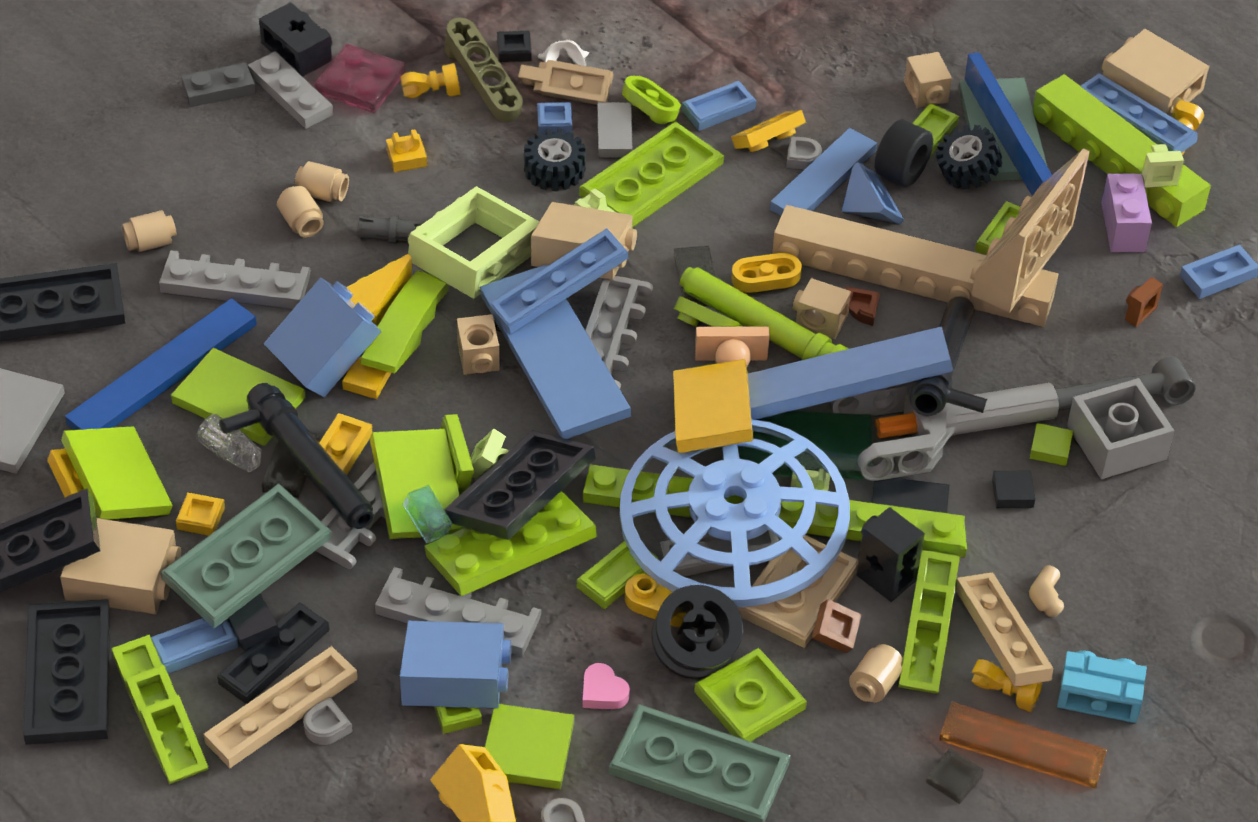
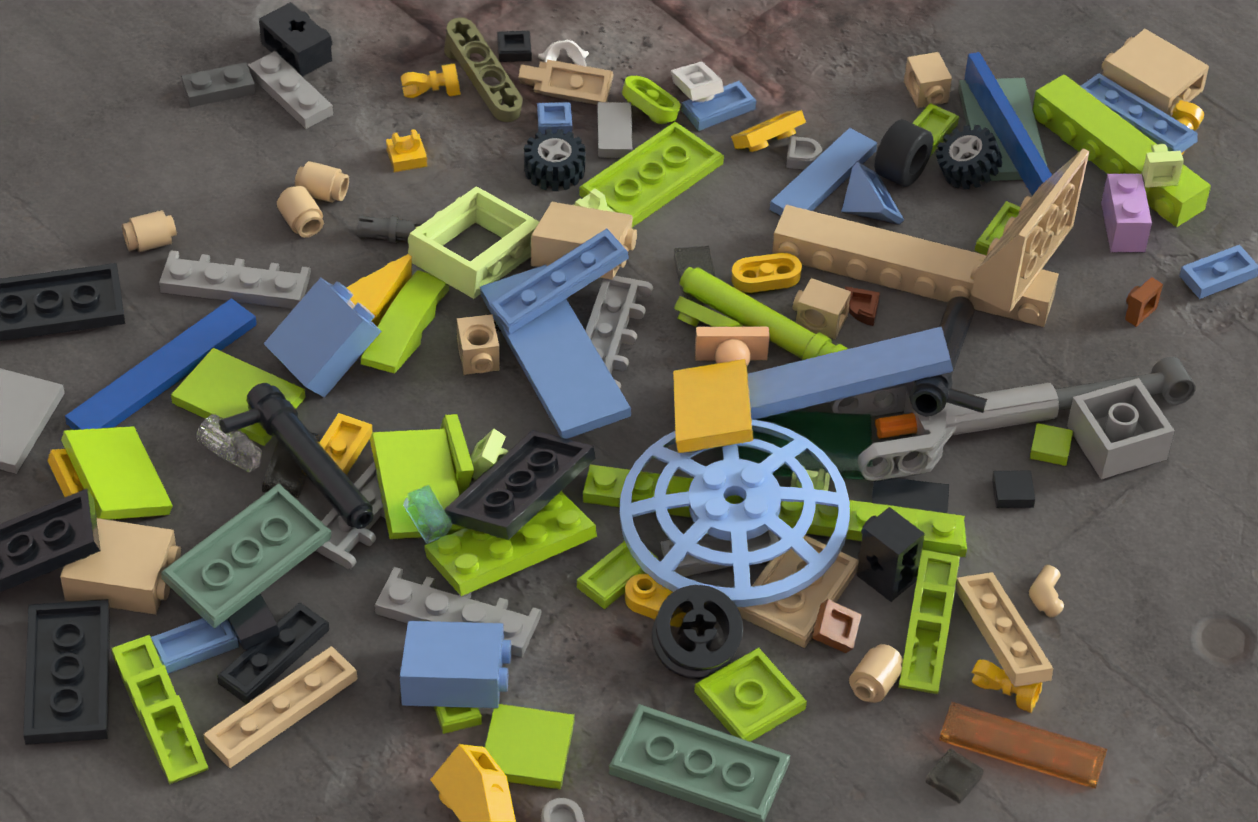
yellow tile [176,492,225,536] -> none
light grey tile [303,697,353,745] -> none
clear pink plate [315,43,406,114] -> none
yellow tile [342,357,391,399] -> none
bright pink tile [582,663,630,710] -> none
medium azure brick [1057,651,1147,723] -> none
none -> white plate [671,61,724,102]

